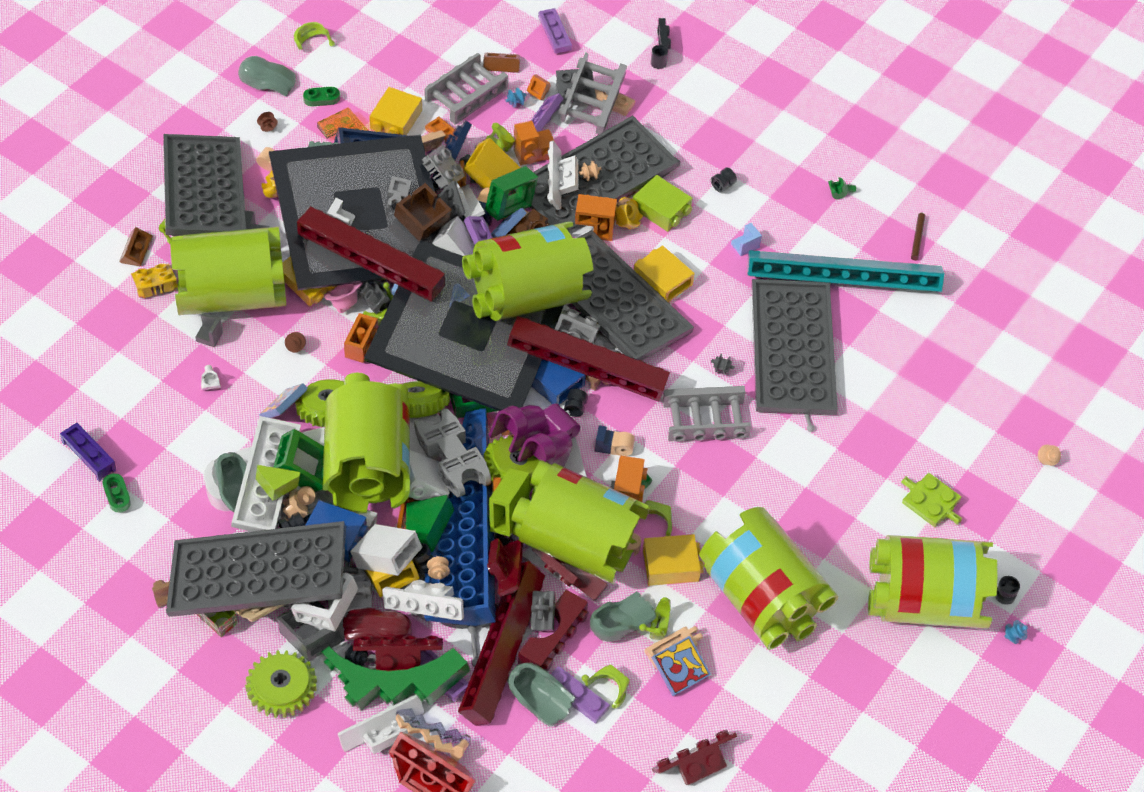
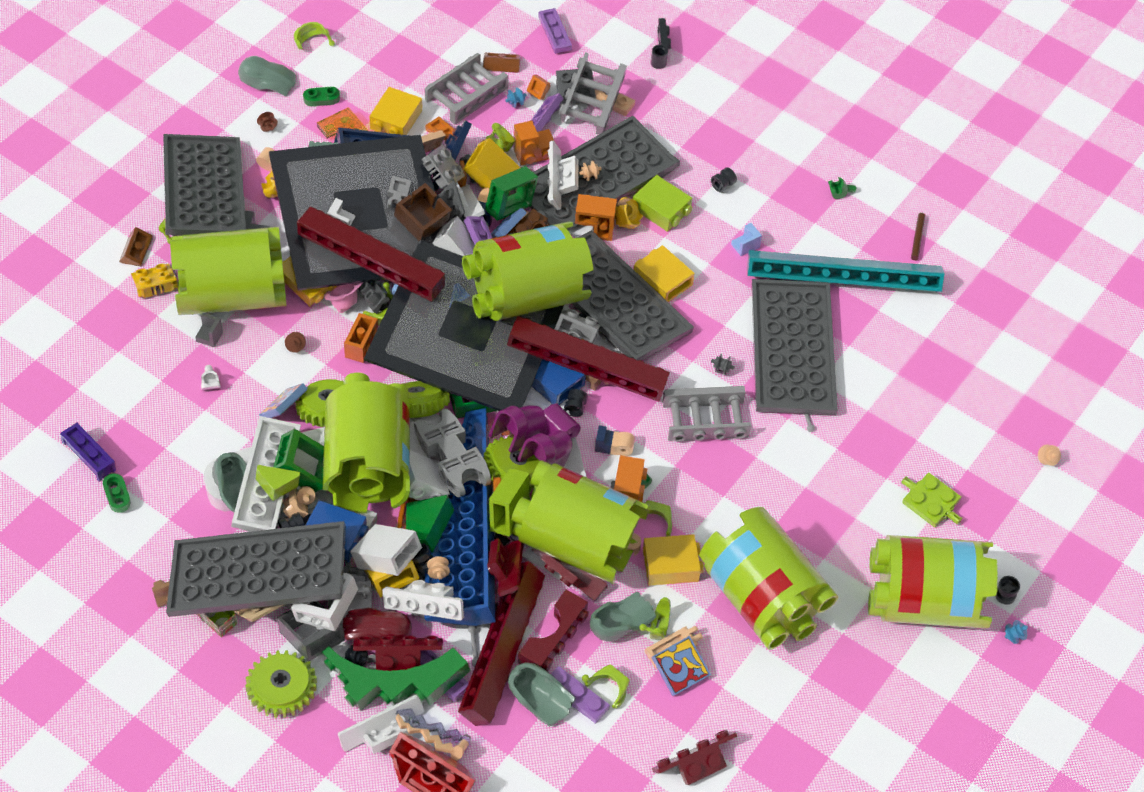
dark grey hips [531,591,556,631] -> none

